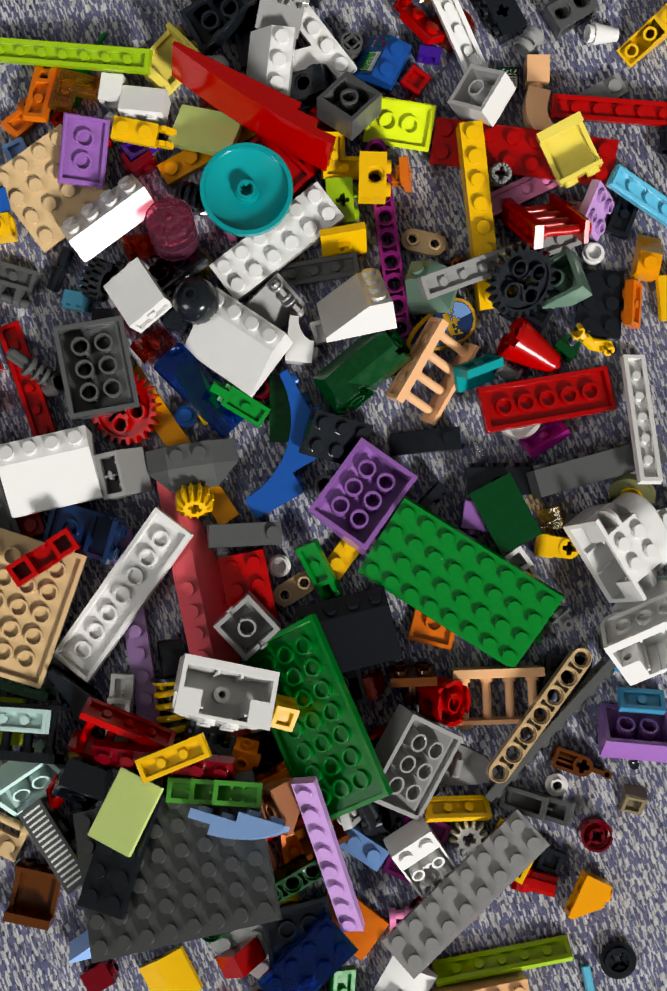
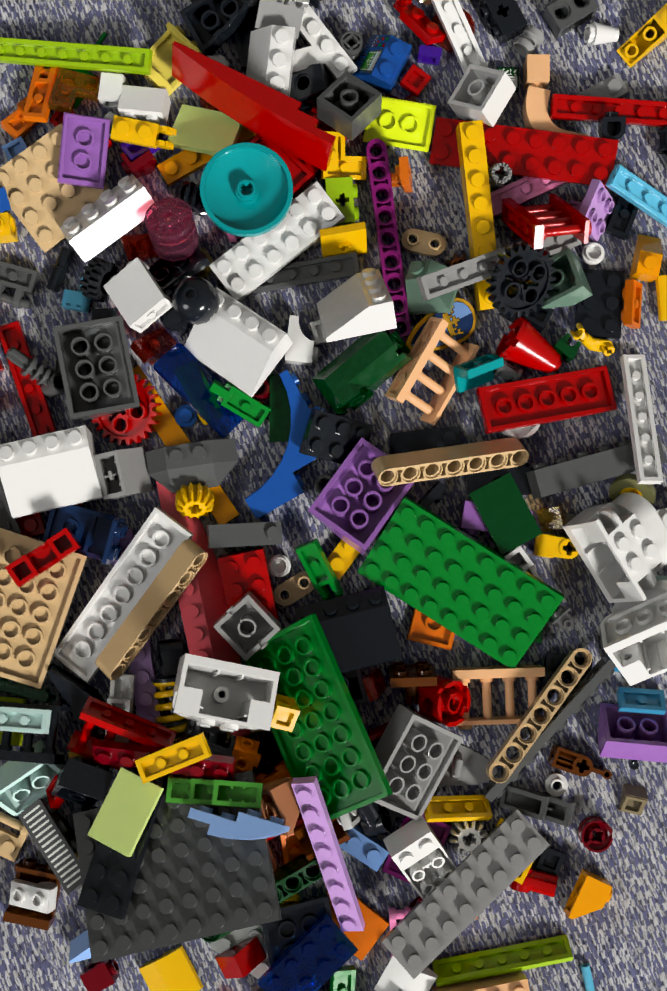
light grey hinge [245,272,305,329] -> none
yellow brick [358,151,392,204] -> none
magenta plate [519,421,571,459] -> none
light yellow panel [536,111,604,189] -> none
black gear [599,940,637,979] -> none
none -> white plate [9,879,58,914]
none -> tan beam [95,539,208,681]
none -> tan beam [371,437,529,486]
none -> black plate [598,112,626,140]

